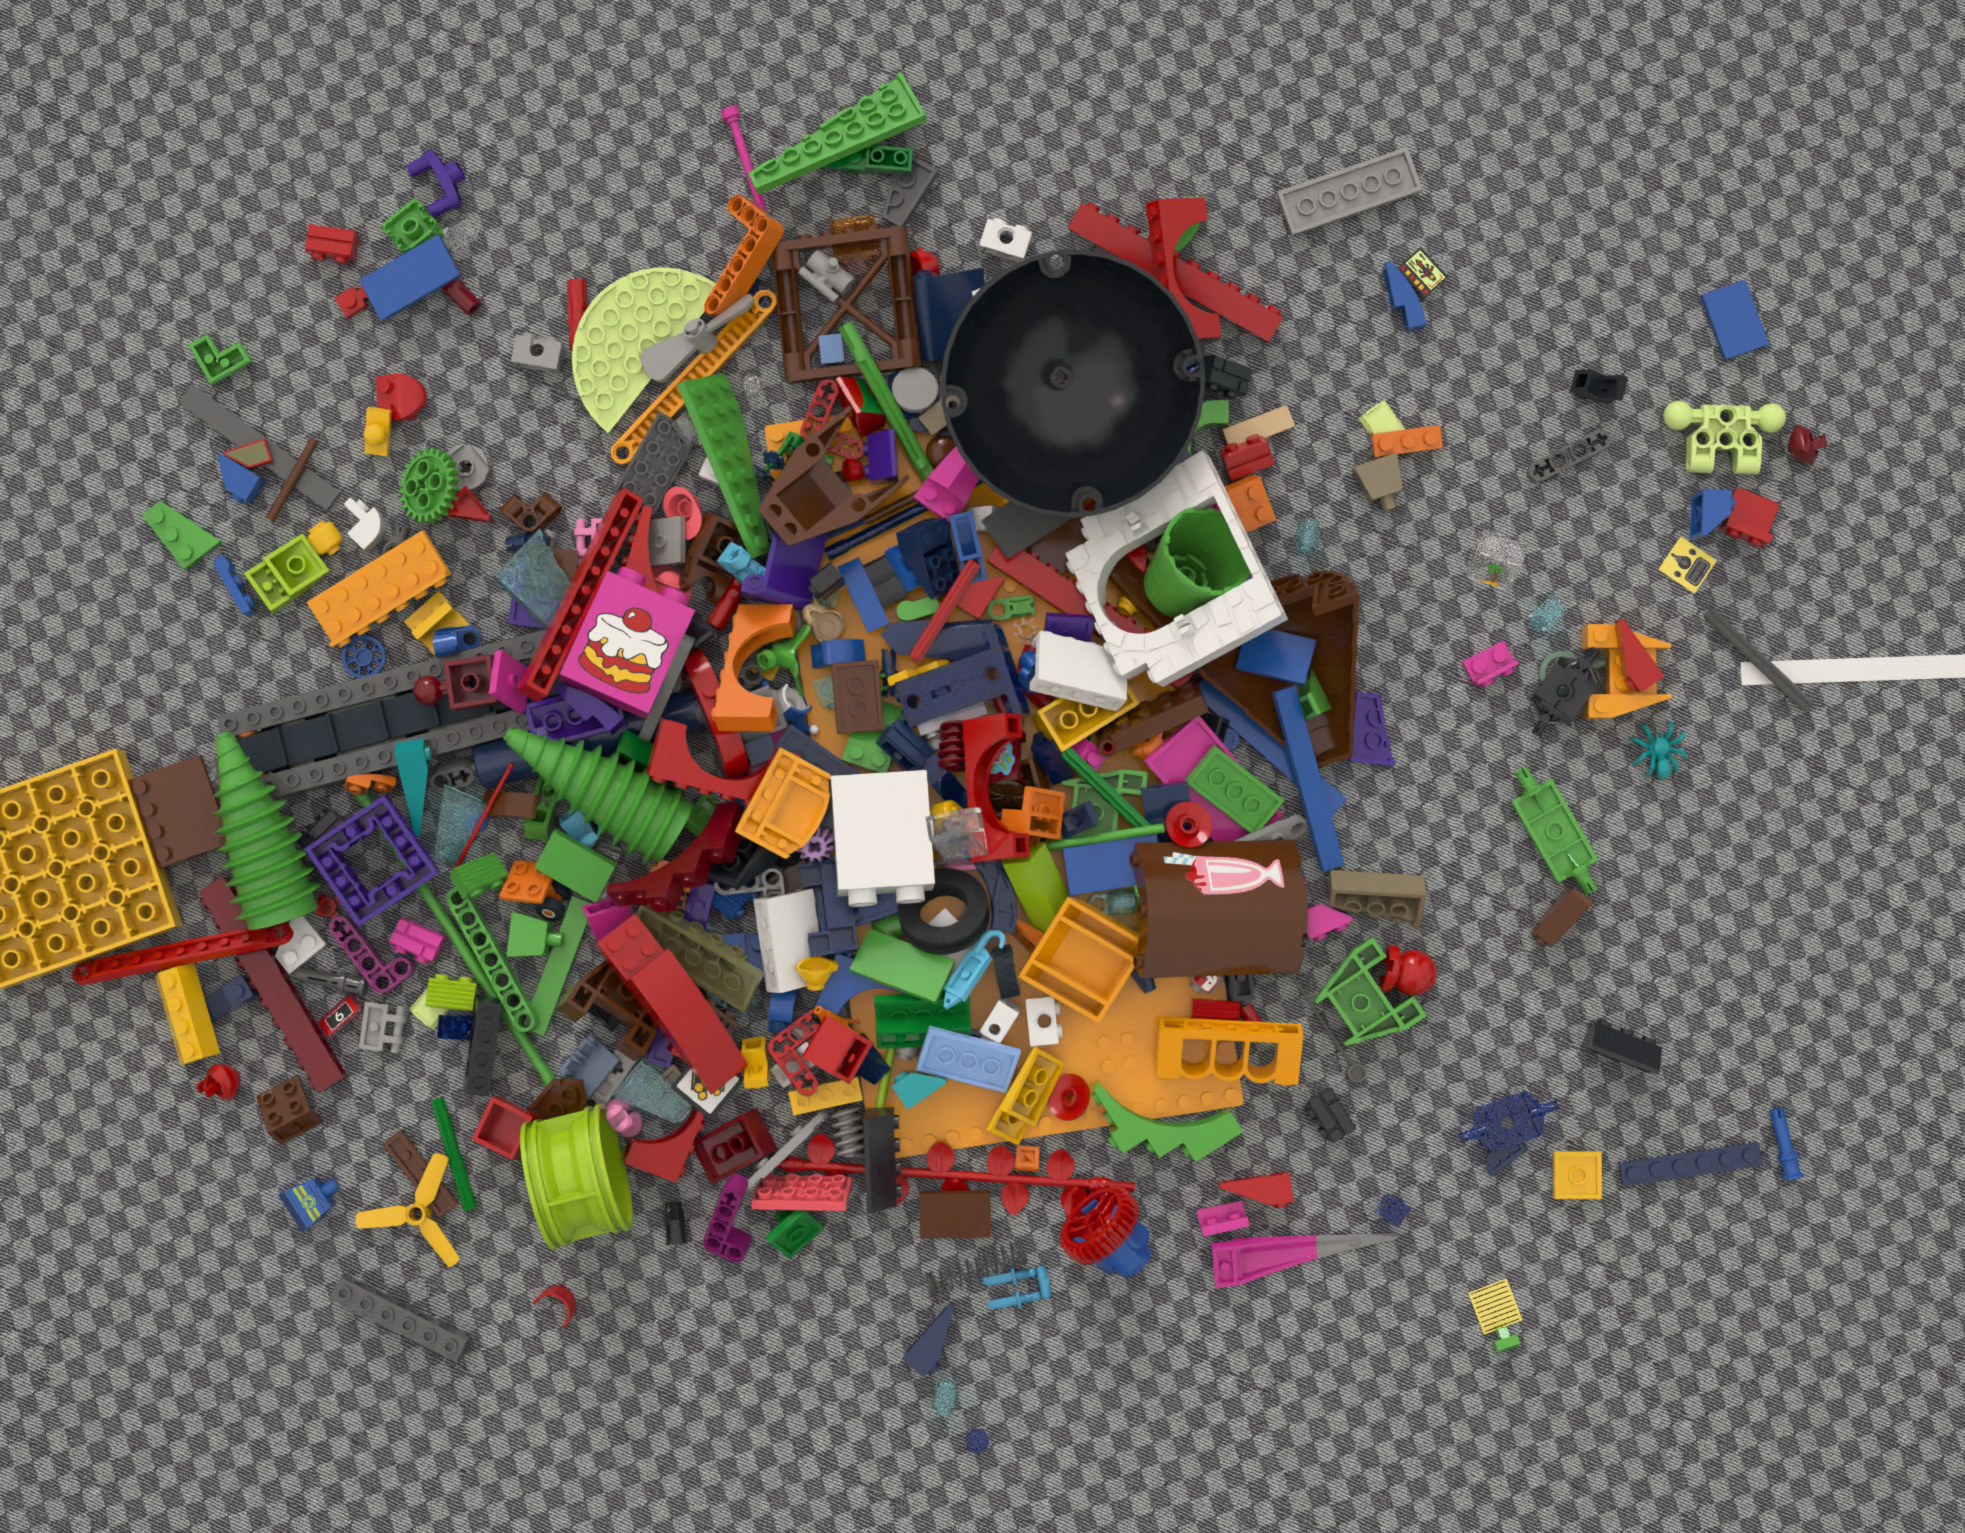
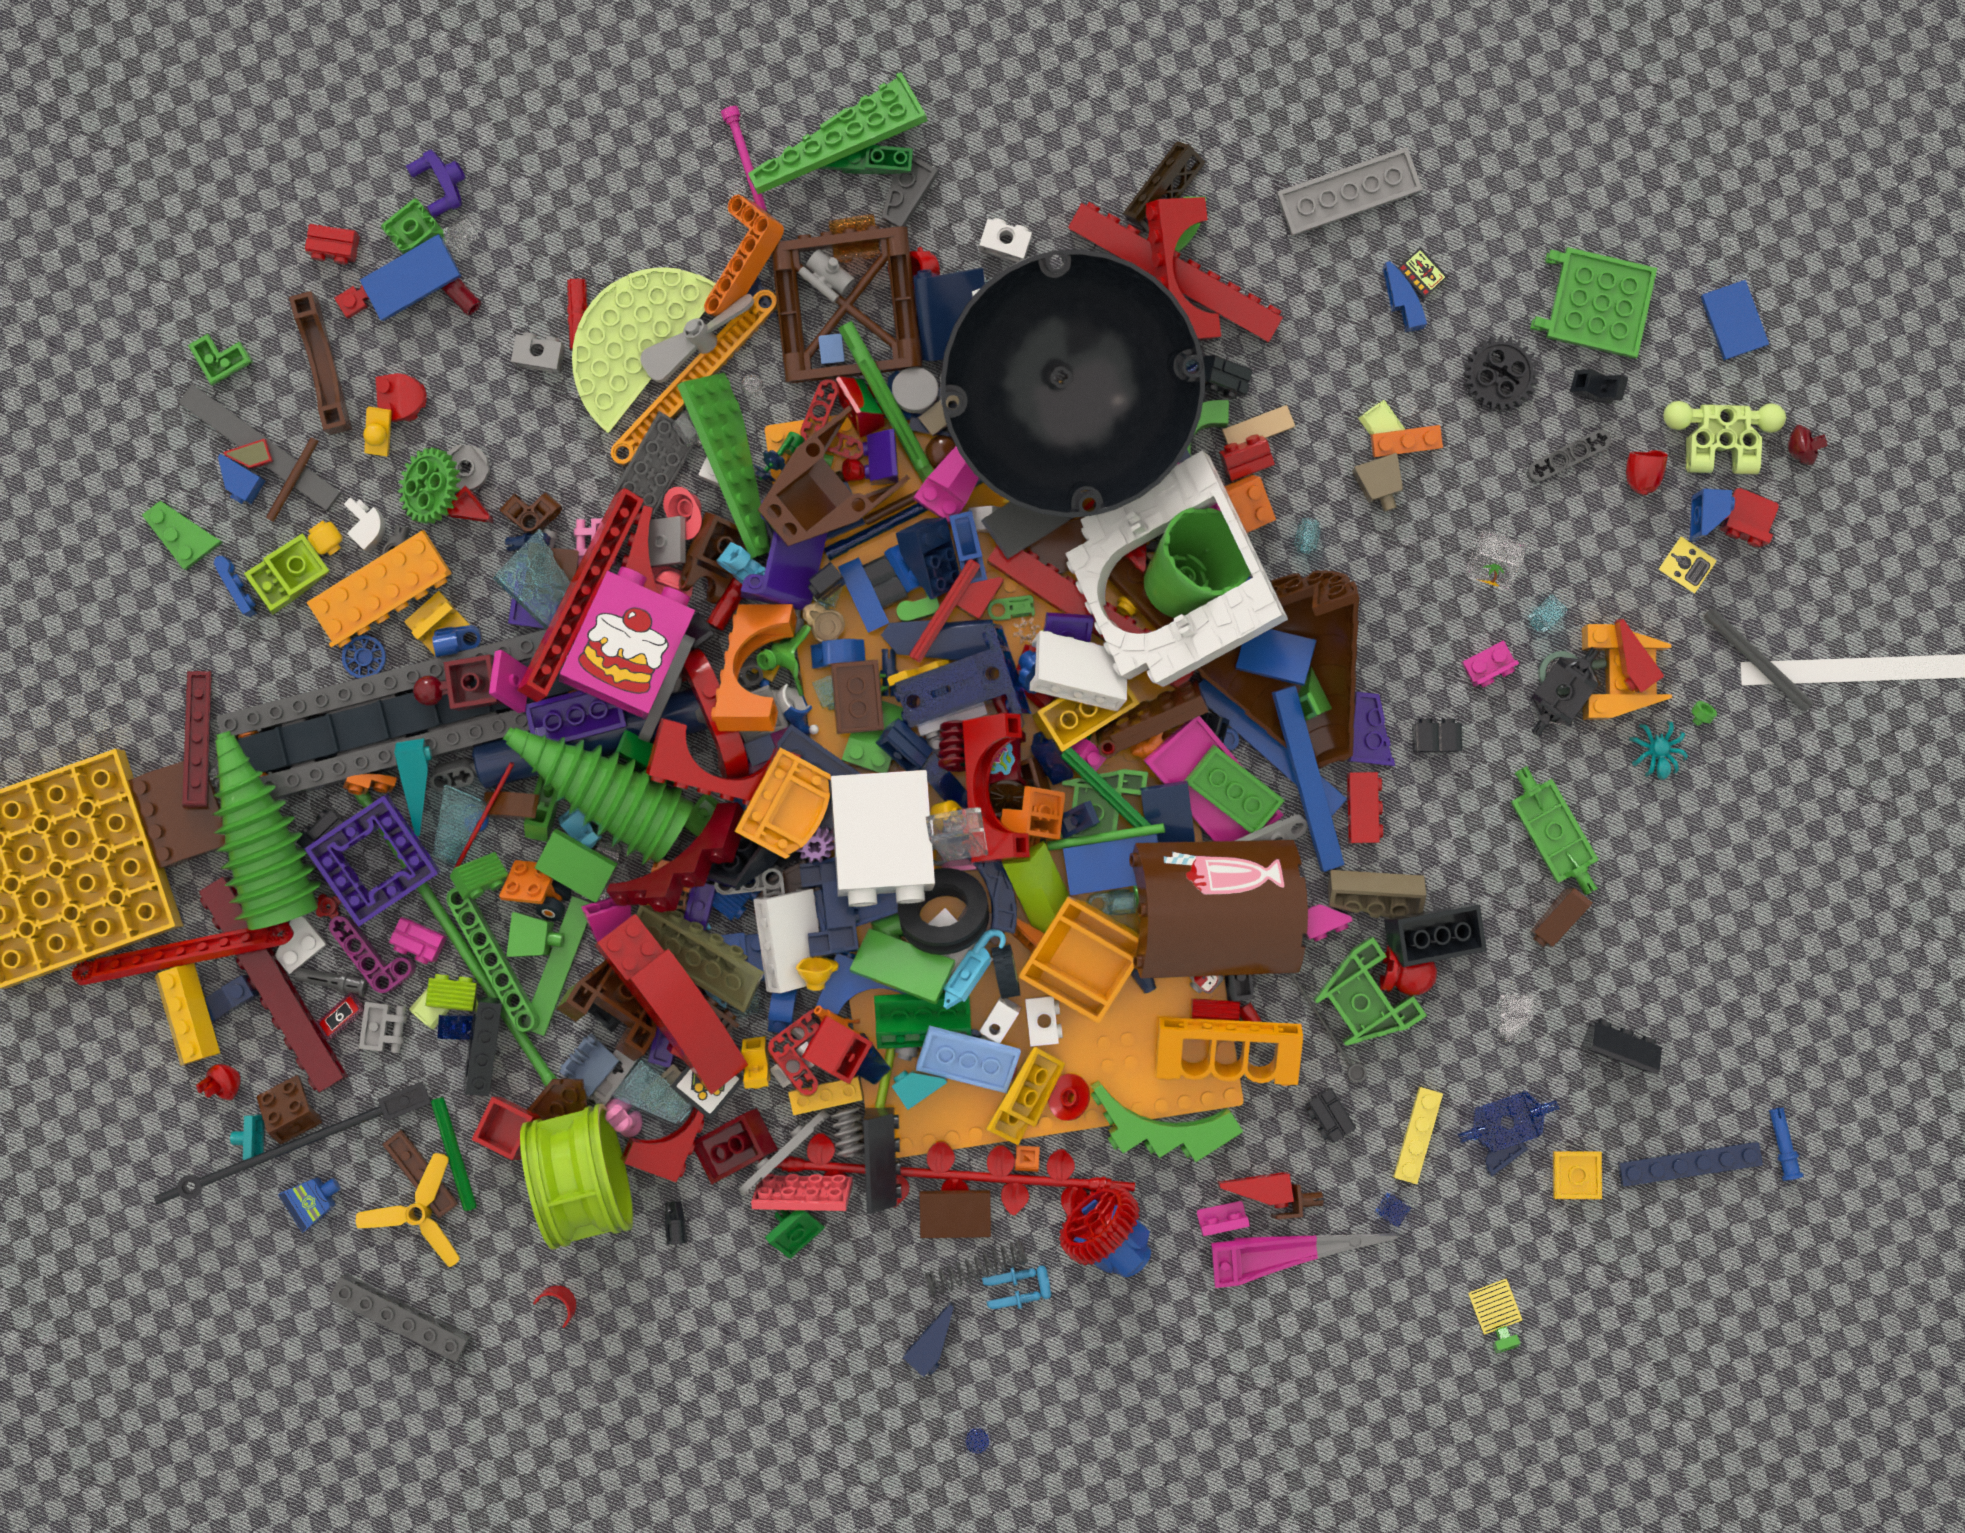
dark purple slope [554,684,627,735] -> none
magenta beam [703,1174,752,1263] -> none
clear light blue brick [932,1380,958,1416] -> none
red dish [1165,801,1212,848] -> none
none -> black bar [154,1081,431,1205]
none -> dark red tile [182,671,212,808]
none -> teal tile [230,1114,264,1160]
none -> reddish brown arch [289,291,352,435]
none -> dark brown fence [1122,141,1206,234]
none -> reddish brown bracket [1271,1183,1323,1219]
none -> red brick [1347,772,1383,844]
none -> black slope [1384,904,1487,967]
none -> light yellow plate [1393,1087,1443,1184]
none -> black brick [1412,718,1462,753]
none -> black gear [1462,336,1539,412]
none -> clear slope [1497,994,1534,1042]
none -> bright green plate [1530,247,1657,359]
none -> red piece [1626,450,1668,495]
none -> bright green tile [1691,701,1717,726]

